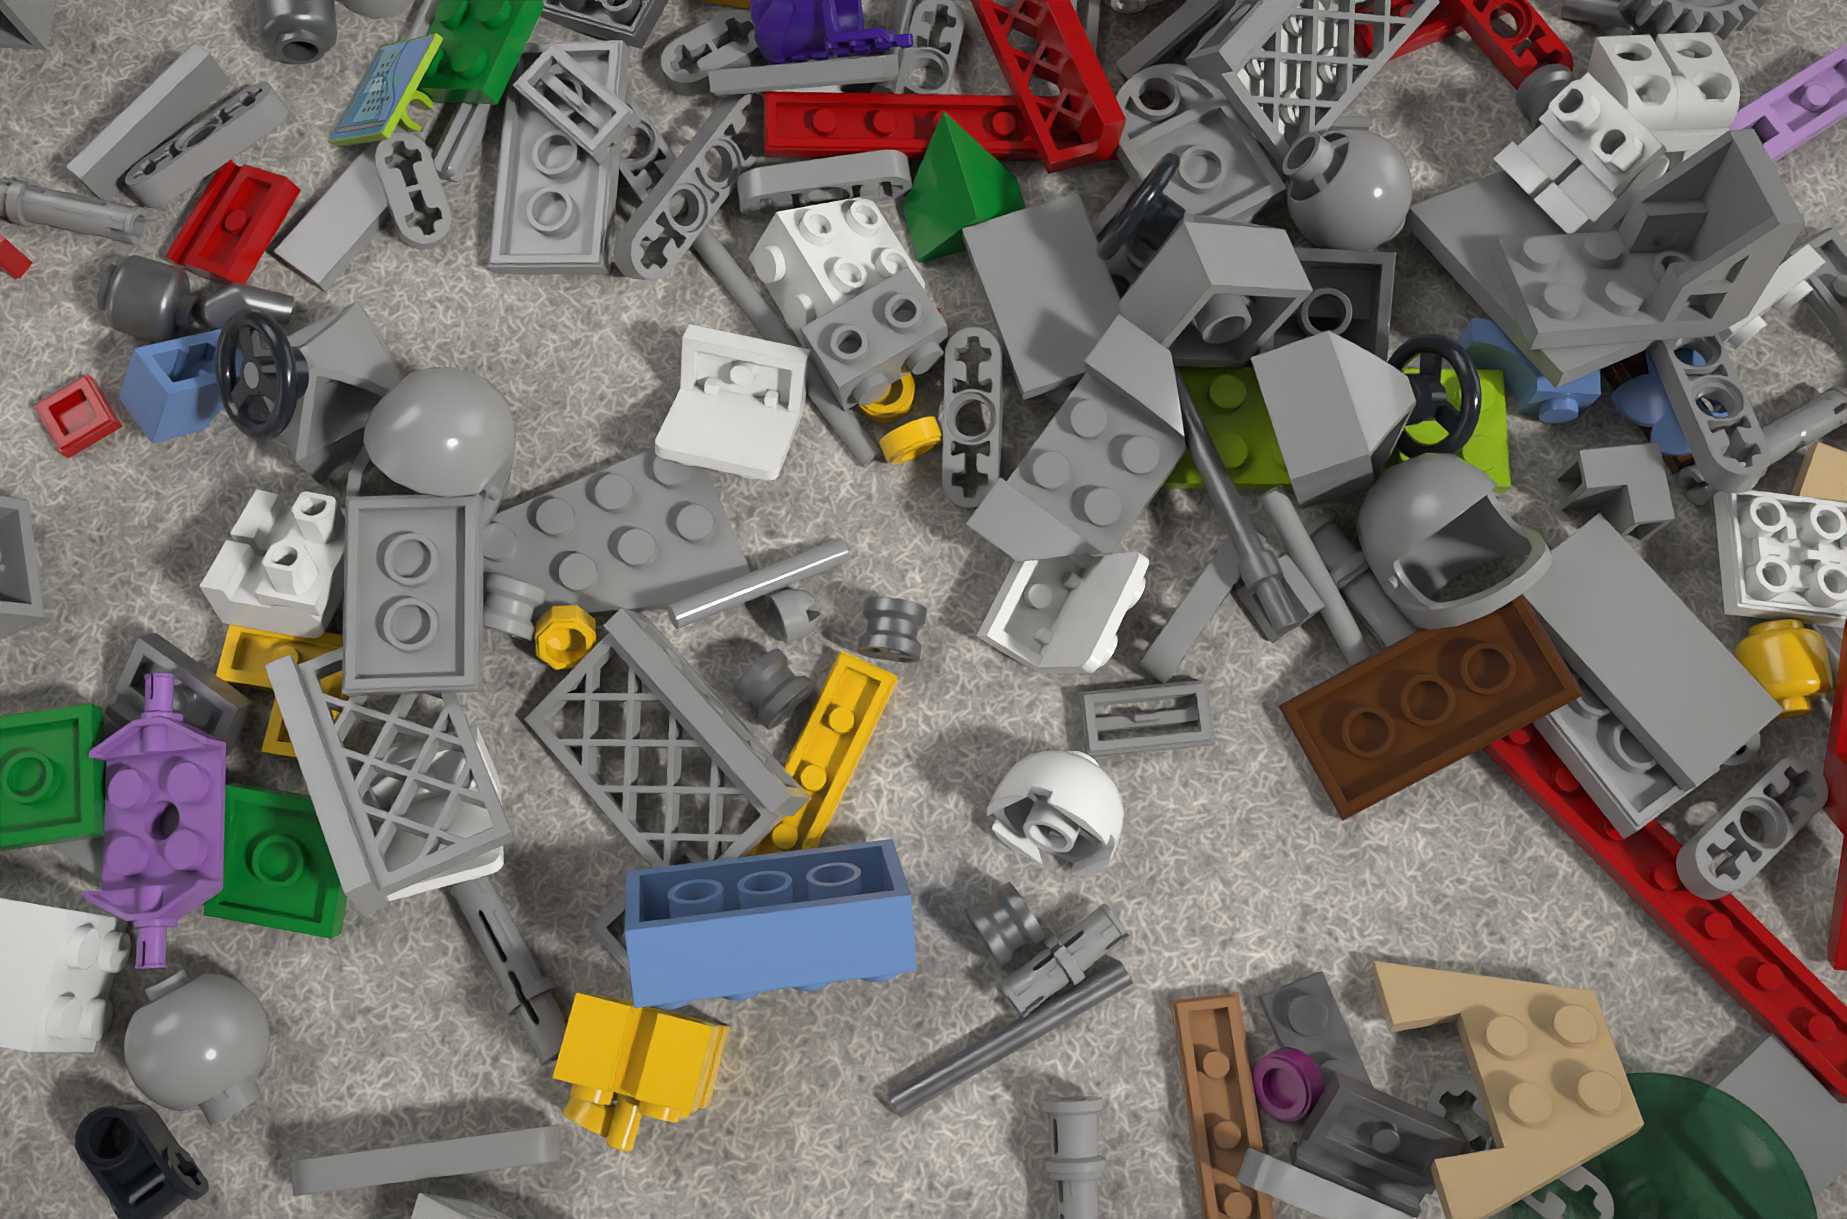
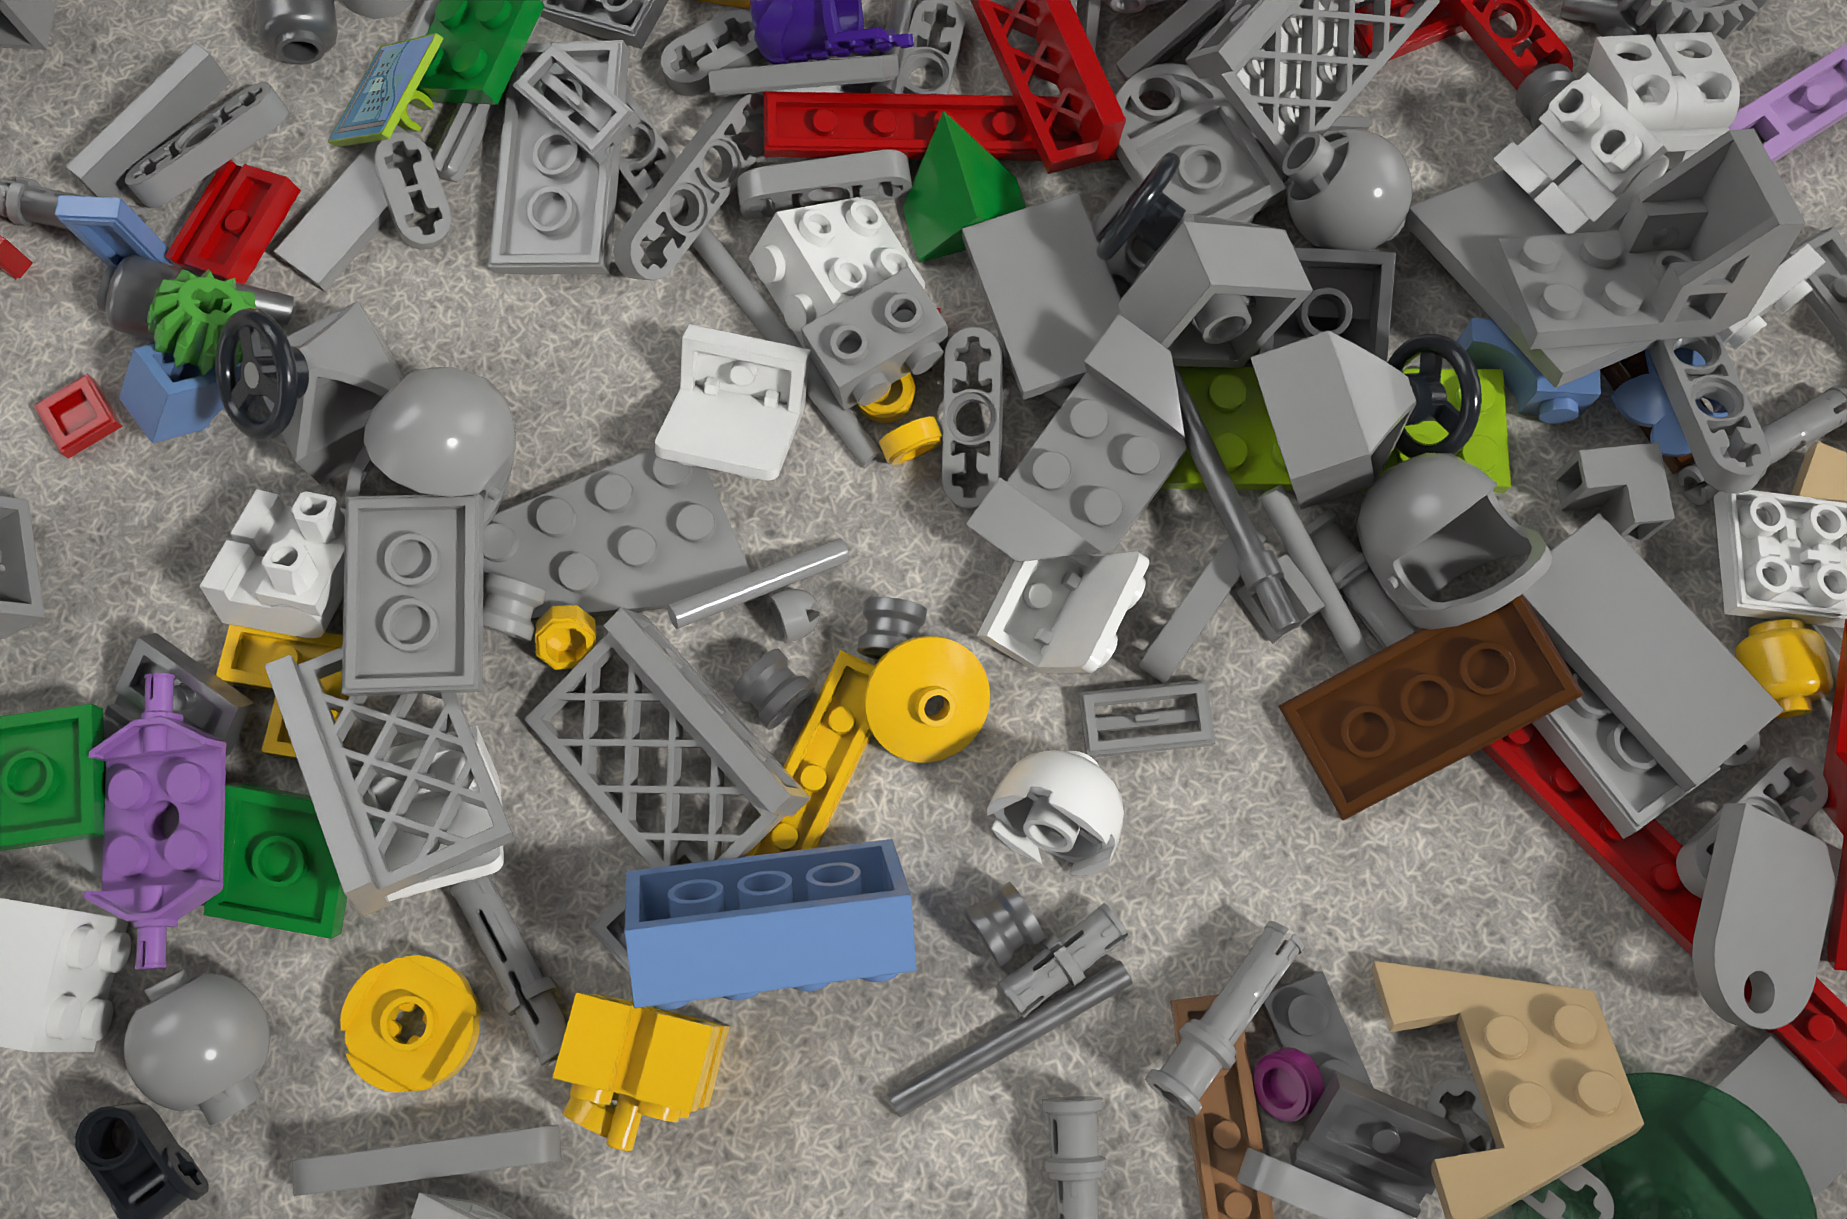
none -> medium blue tile [55,195,170,266]
none -> bright green gear [147,268,261,376]
none -> yellow plate [340,955,481,1093]
none -> yellow dish [864,636,990,763]
none -> light grey pin [1145,921,1305,1118]
none -> light grey tile [1692,803,1842,1029]

